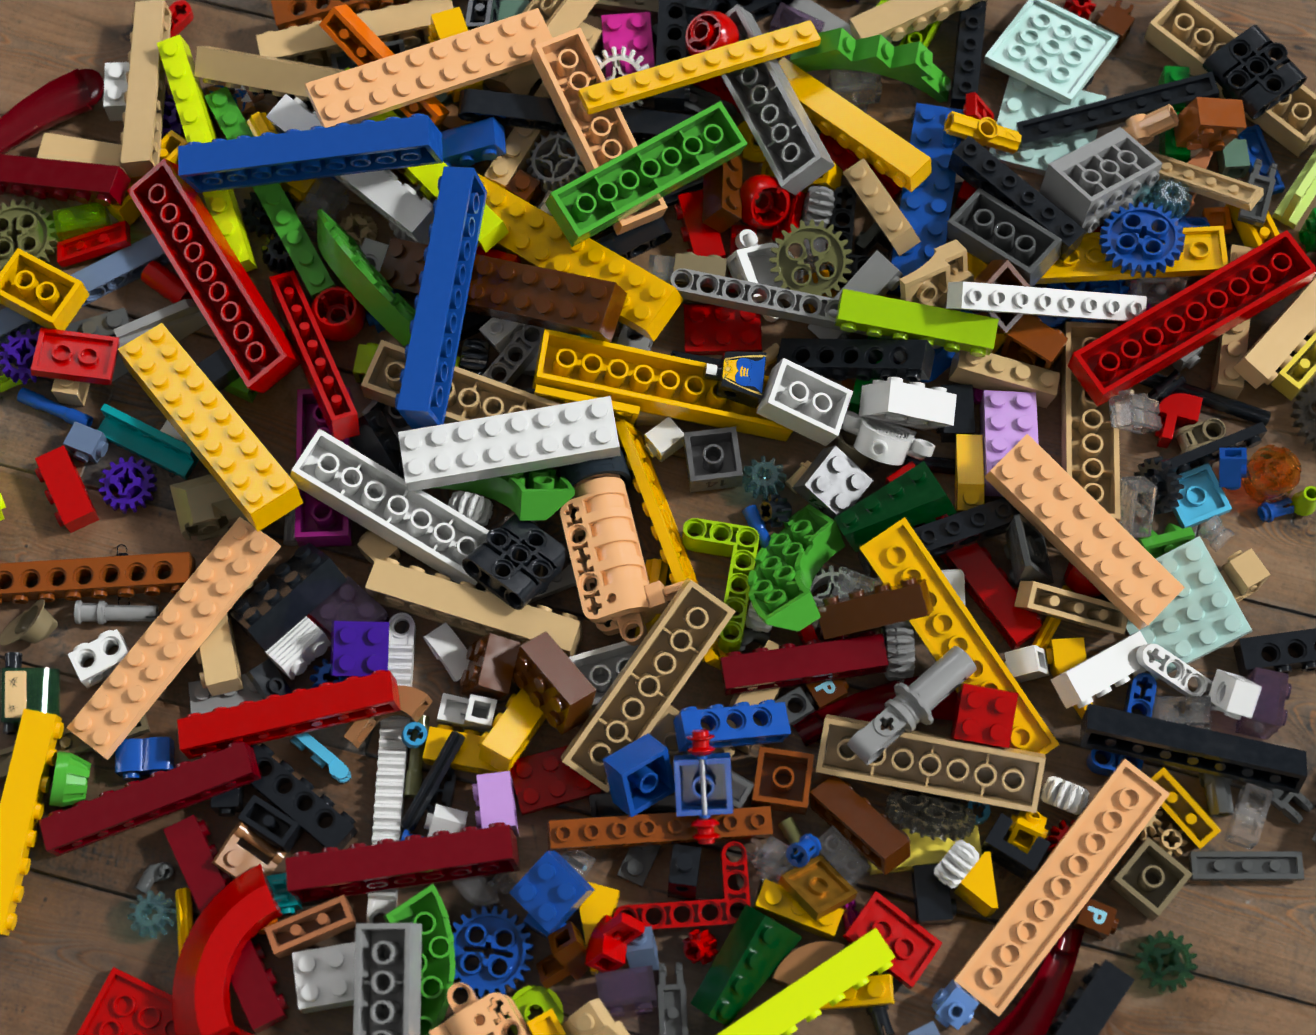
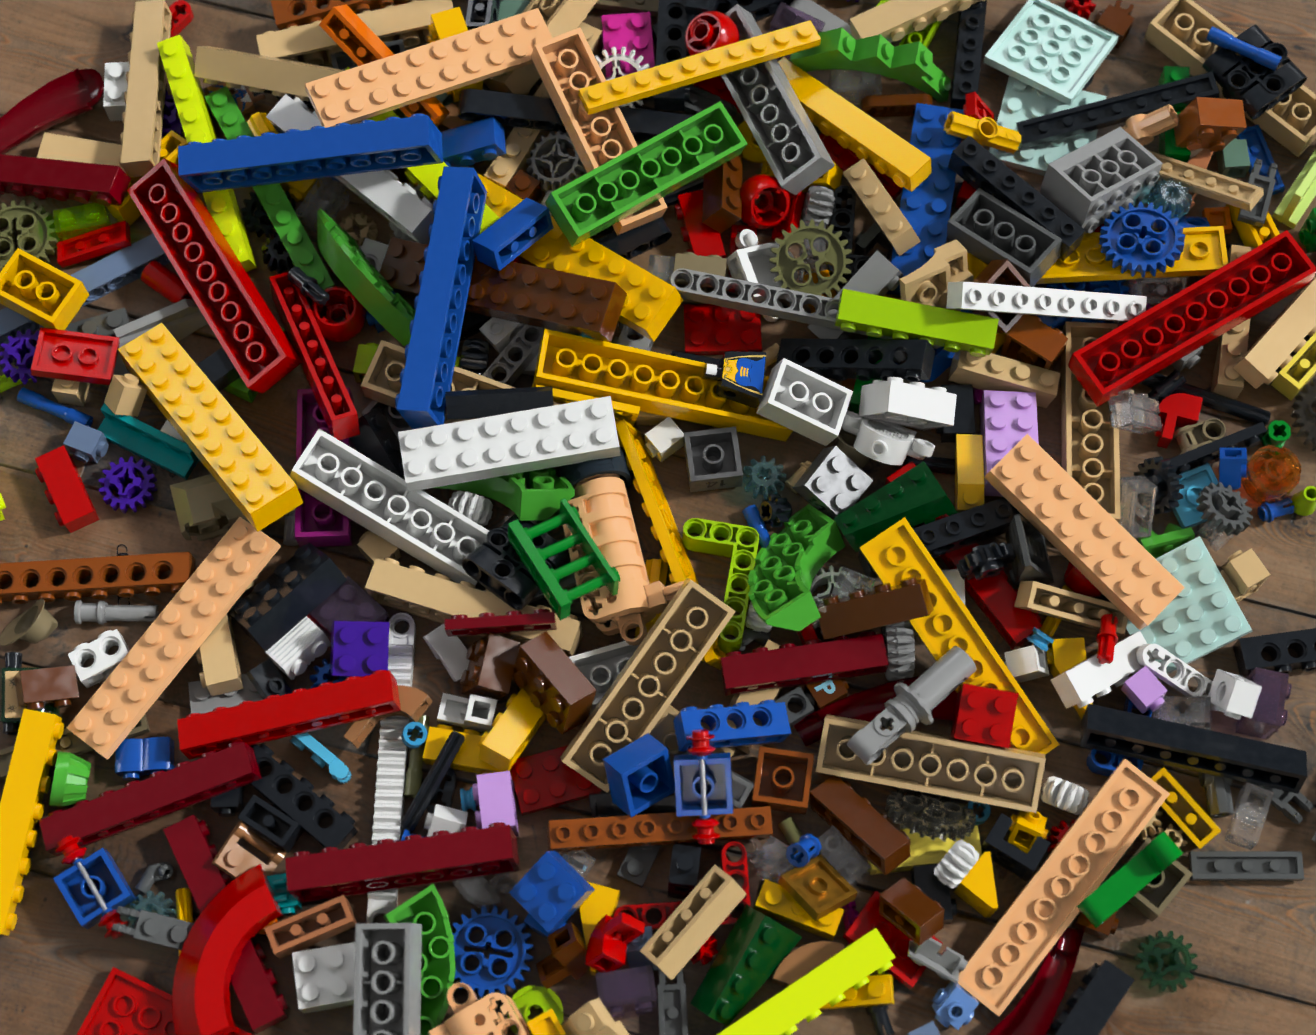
none -> reddish brown brick [14,665,79,711]
none -> blue brick [53,835,137,939]
none -> tan brick [104,374,147,417]
none -> dark grey hinge [111,906,194,950]
none -> black axle [287,267,330,306]
none -> black tile [445,386,554,420]
none -> dark red plate [445,609,557,637]
none -> dark azure bush [460,787,477,812]
none -> blue brick [472,198,553,271]
none -> green fence [508,498,620,621]
none -> tan brick [640,865,746,980]
none -> reddish brown beam [861,94,933,117]
none -> reddish brown brick [879,877,944,946]
none -> light grey hinge [907,938,968,984]
none -> black gear [956,542,1016,580]
none -> dark azure bush [1027,627,1054,652]
none -> green beam [1077,831,1183,928]
none -> red axle [1096,614,1118,664]
none -> lavender brick [1121,666,1168,714]
none -> dark grey gear [1196,482,1253,536]
none -> blue piece [1206,26,1282,71]
none -> green bush [1261,420,1291,451]

